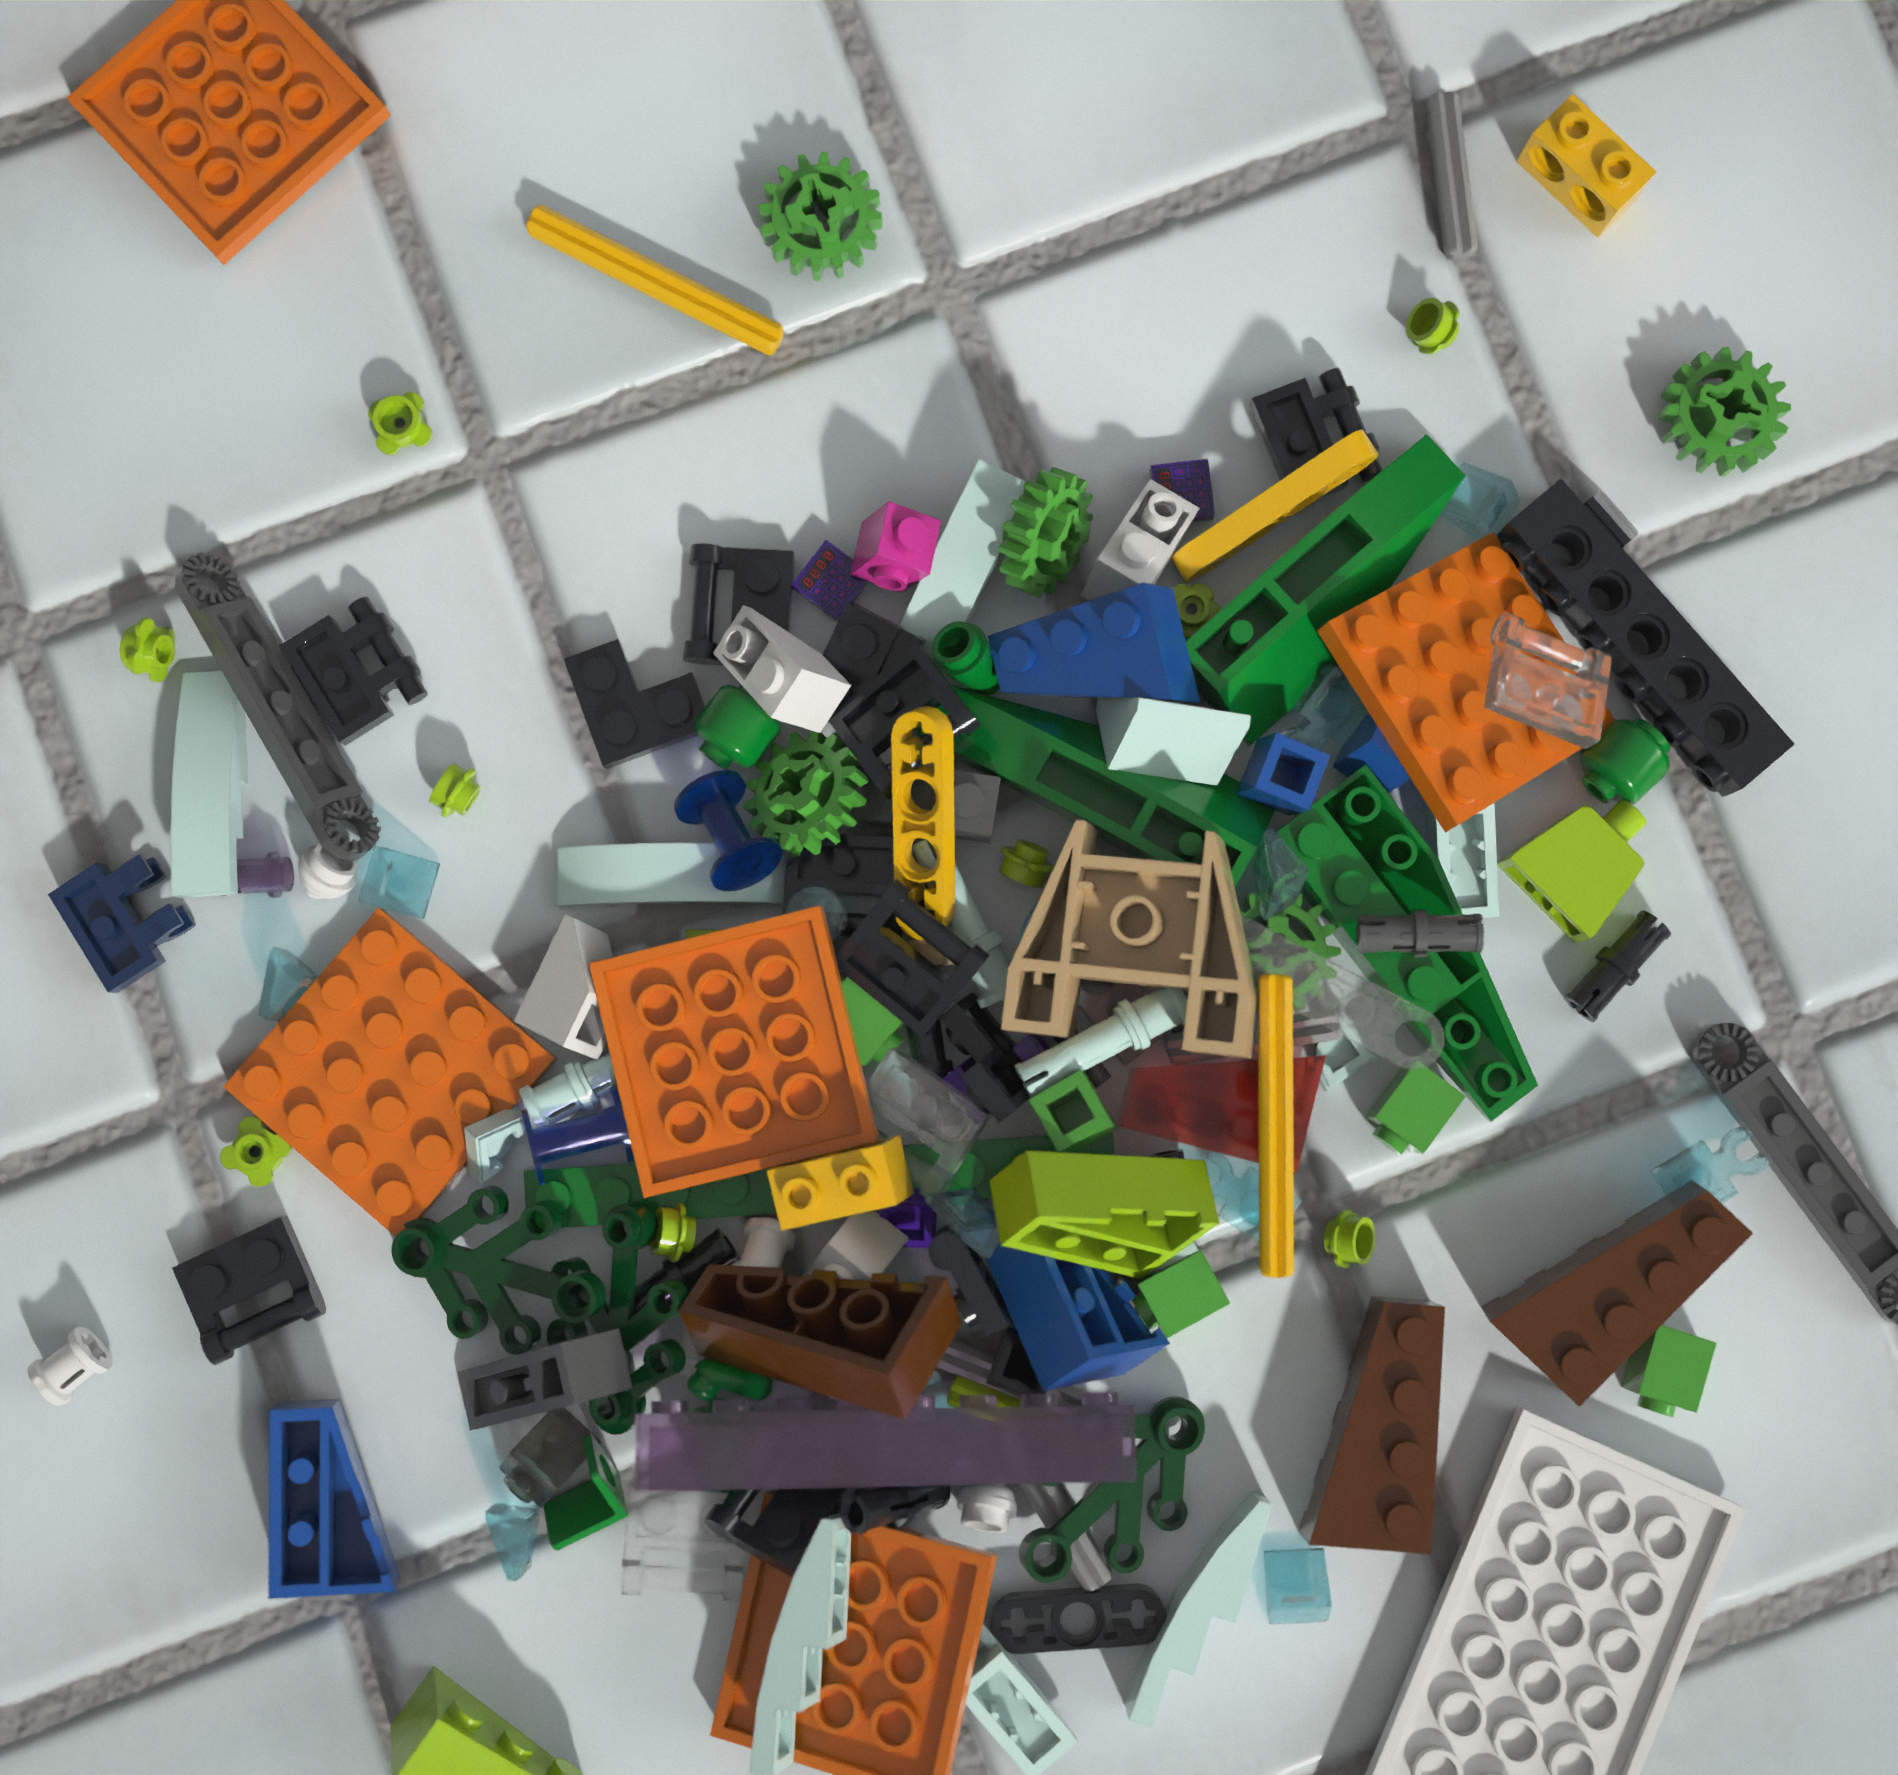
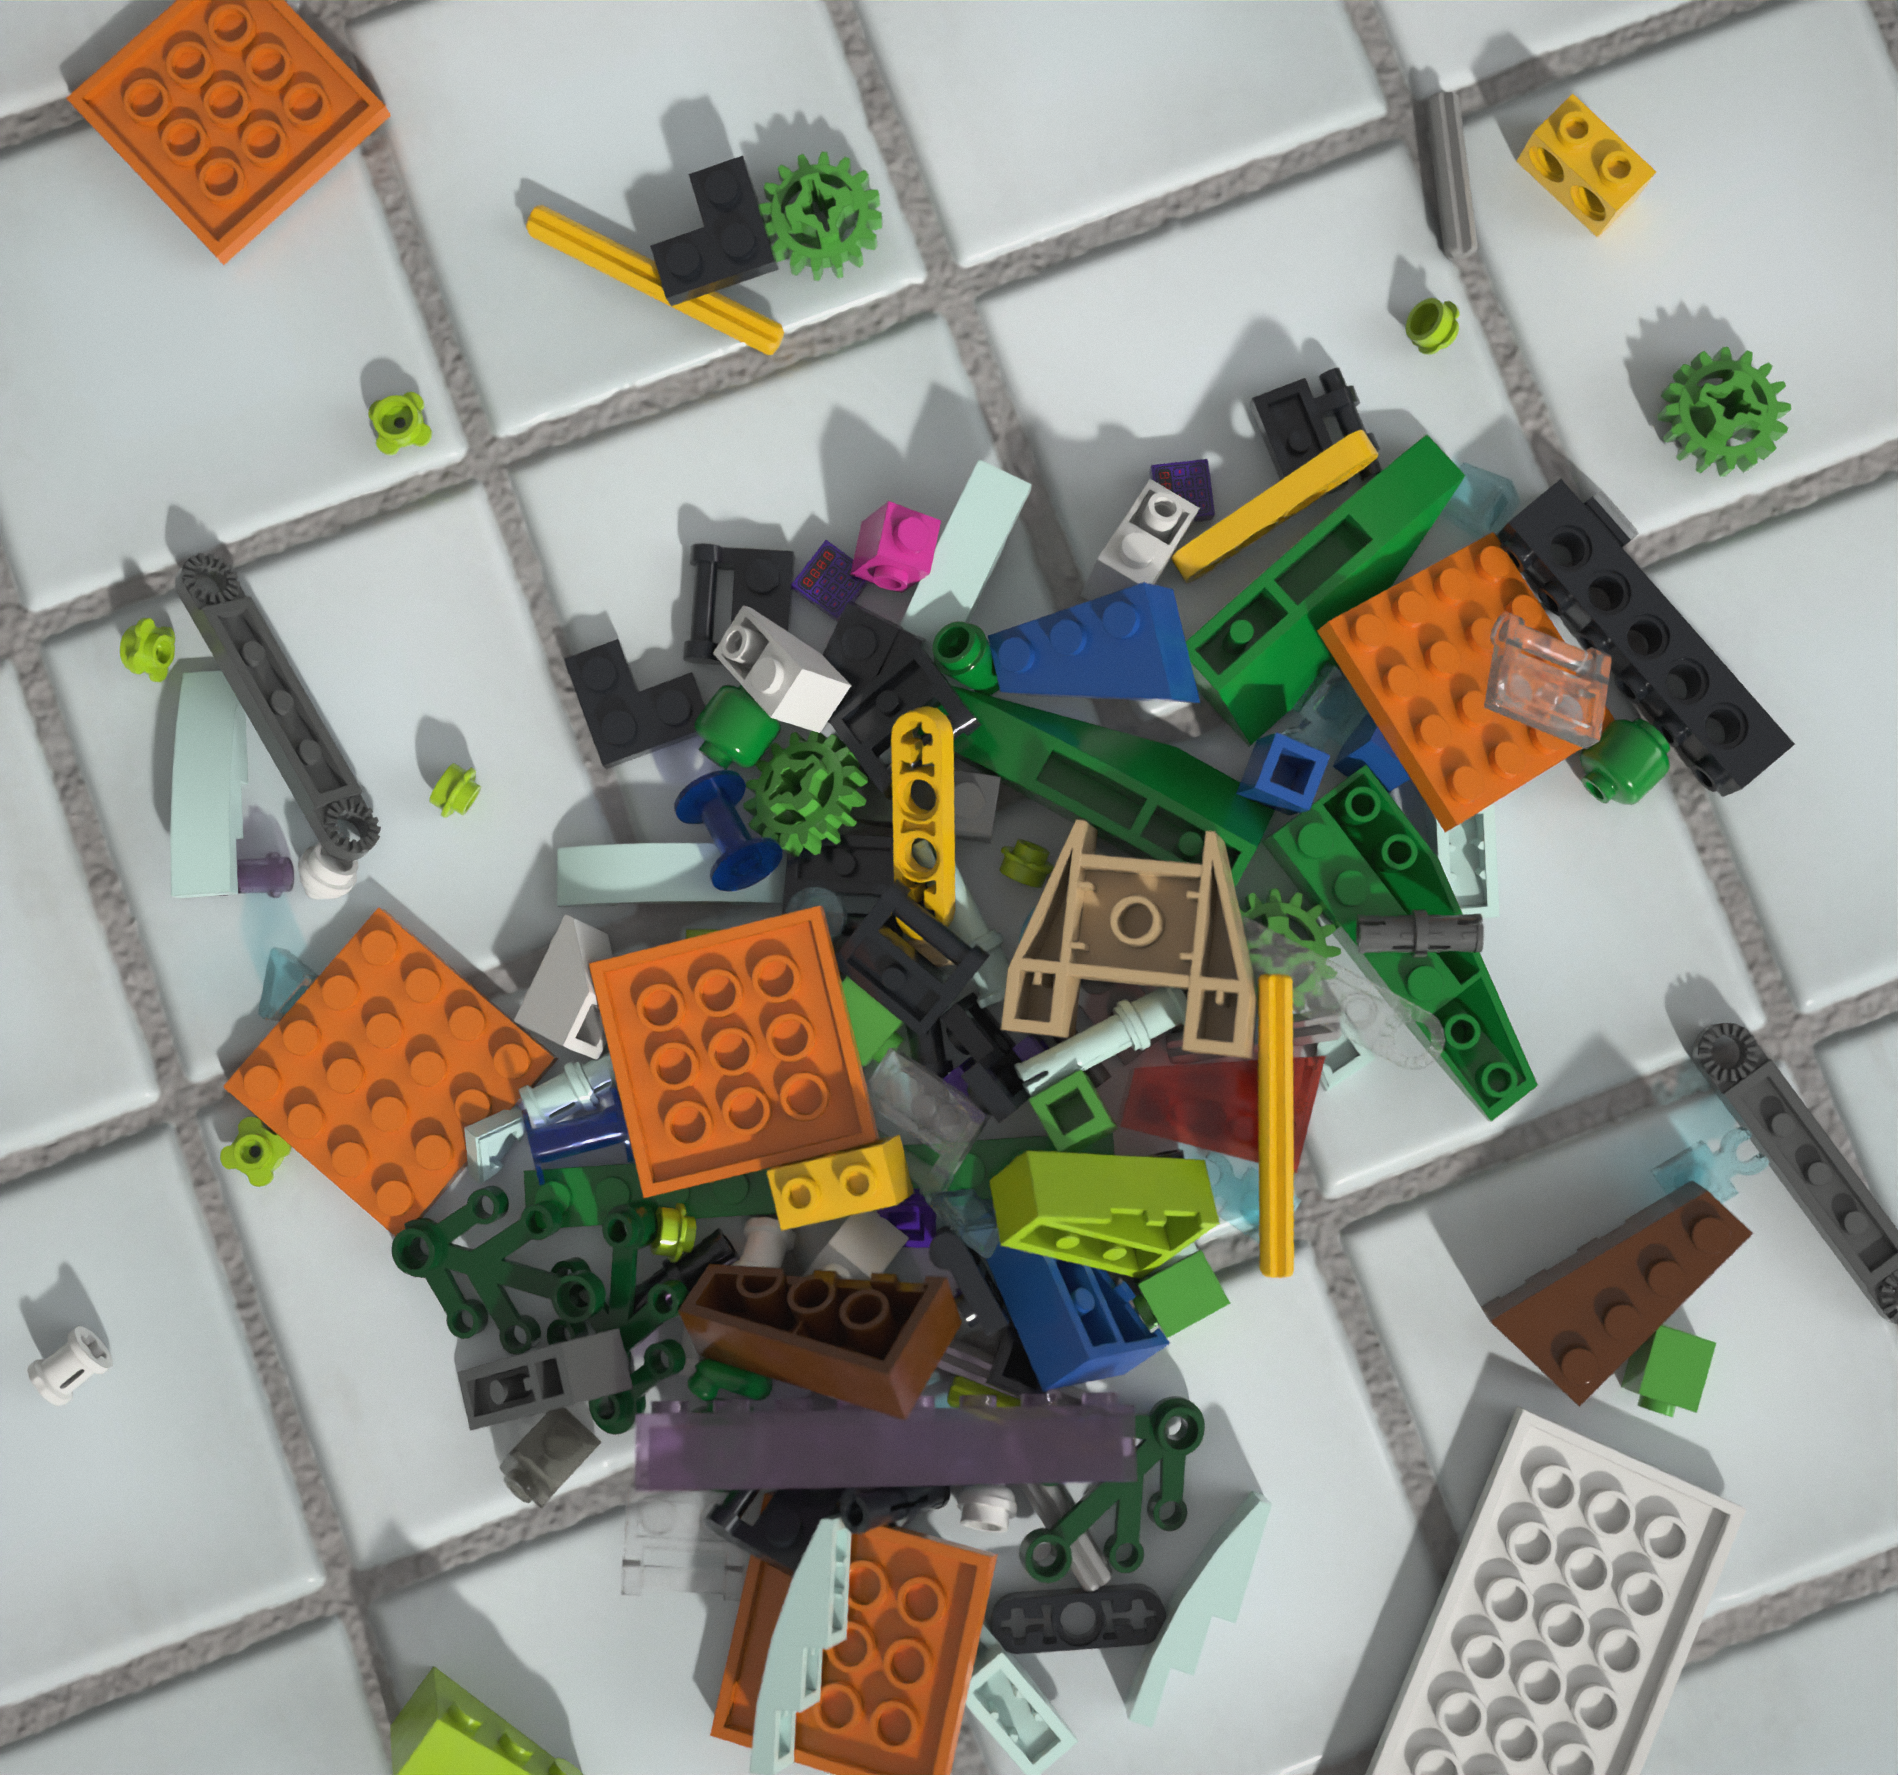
dark blue plate [48,854,196,993] -> none
black plate [172,1216,326,1365] -> none
blue wedge [268,1399,401,1599] -> none
black plate [279,597,428,746] -> none
clear light blue slope [358,846,440,919] -> none
clear light blue slope [485,1503,541,1581] -> none
green bracket [544,1433,628,1551] -> none
bright green gear [998,467,1093,598] -> none
light aqua slope [1096,698,1251,785] -> none
lime plate [1172,582,1220,638] -> none
clear light blue slope [1252,828,1309,920] -> none
clear light blue slope [1264,1548,1332,1624] -> none
reddish brown wedge [1298,1296,1445,1555] -> none
lime plate [1324,1209,1376,1268] -> none
bright green brick [1365,1060,1466,1155] -> none
lime torso [1497,800,1647,943] -> none
black pin [1564,910,1671,1022] -> none
none -> black plate [650,155,779,306]

